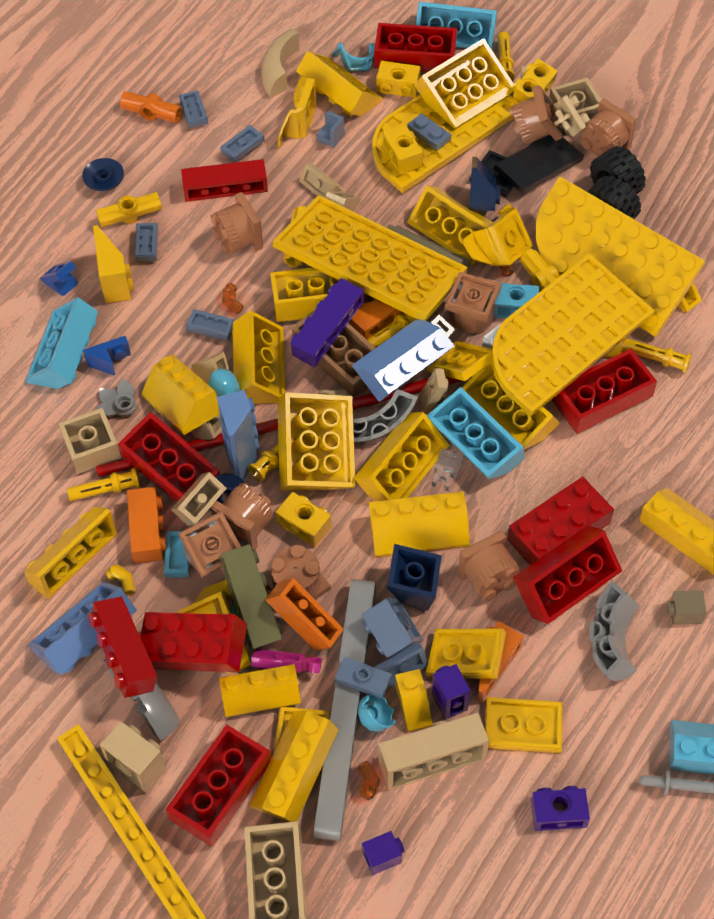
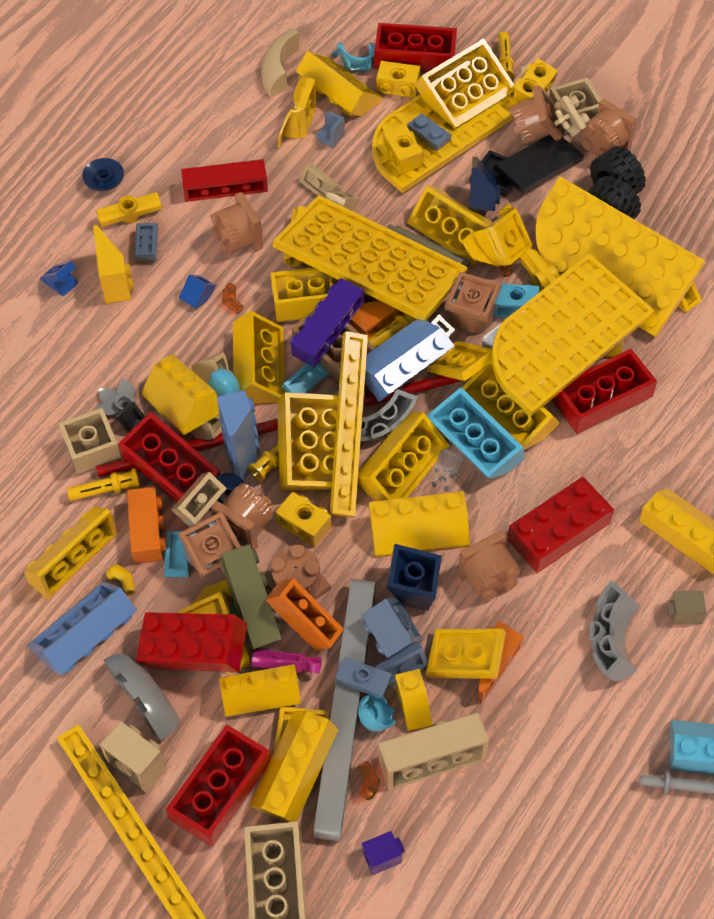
medium azure slope [25,297,98,389] -> none
blue slope [83,336,131,375] -> none
red brick [88,596,158,698] -> none
orange piece [120,91,183,123] -> none
sand blue plate [179,91,209,128] -> none
sand blue plate [186,309,235,341] -> none
sand blue plate [220,125,265,162] -> none
medium azure slope [416,2,498,50] -> none
tan plate [420,368,448,413] -> none
dark purple brick [432,664,470,720] -> none
yellow tile [485,697,563,753] -> none
red brick [513,525,622,624] -> none
dark purple brick [531,786,590,831] -> none
yellow pin [622,338,692,373] -> none
none -> black tile [115,402,146,433]
none -> blue brick [179,275,216,308]
none -> medium azure tile [281,363,330,394]
none -> yellow plate [330,331,368,518]

